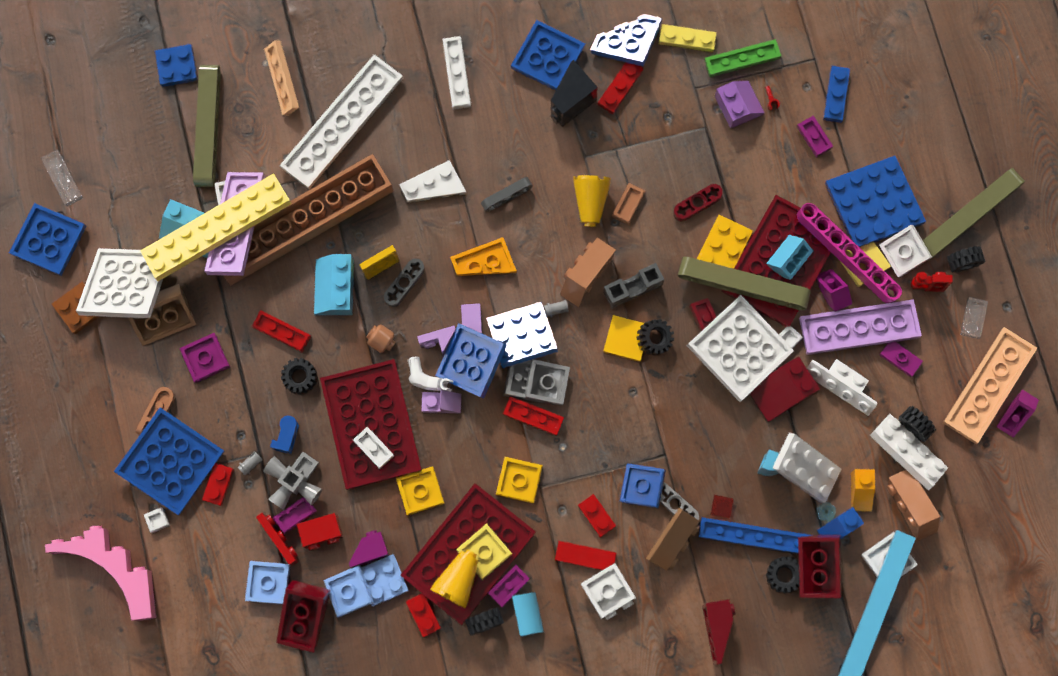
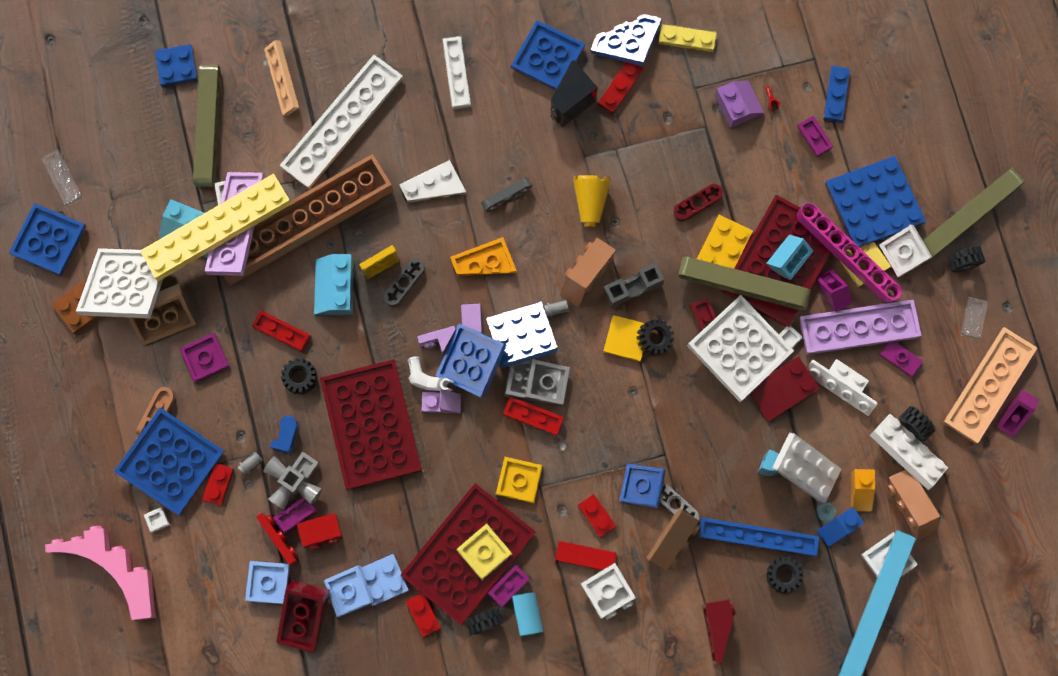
magenta slope [349,530,390,568] -> none
white plate [353,427,394,469] -> none
nougat head [366,324,395,353] -> none
yellow tile [396,466,445,516] -> none
yellow cone [430,549,479,608] -> none
nougat tile [612,183,645,225] -> none
bright green plate [704,39,781,77] -> none
clear red tile [710,495,733,518] -> none
dark red slope [798,535,842,598] -> none
red plate [911,272,953,292] -> none

